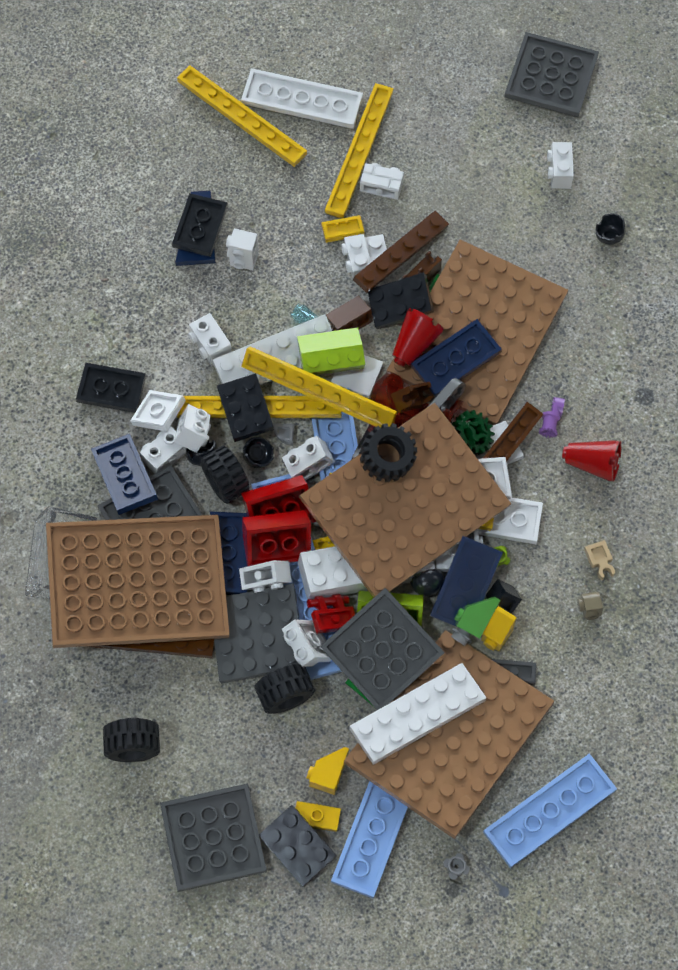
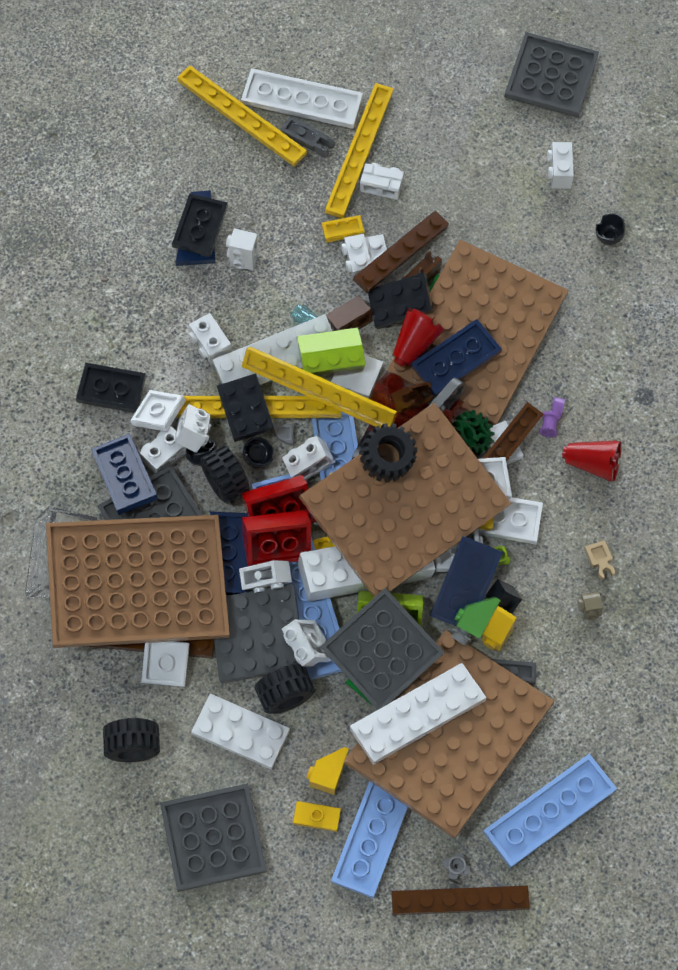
black plate [259,805,337,887] -> none
red plate [307,594,355,634] -> none
black hair [410,569,444,597] -> none
none -> white tile [141,641,190,687]
none -> white plate [191,694,290,770]
none -> dark grey hinge [280,116,335,158]
none -> reddish brown plate [391,885,530,915]

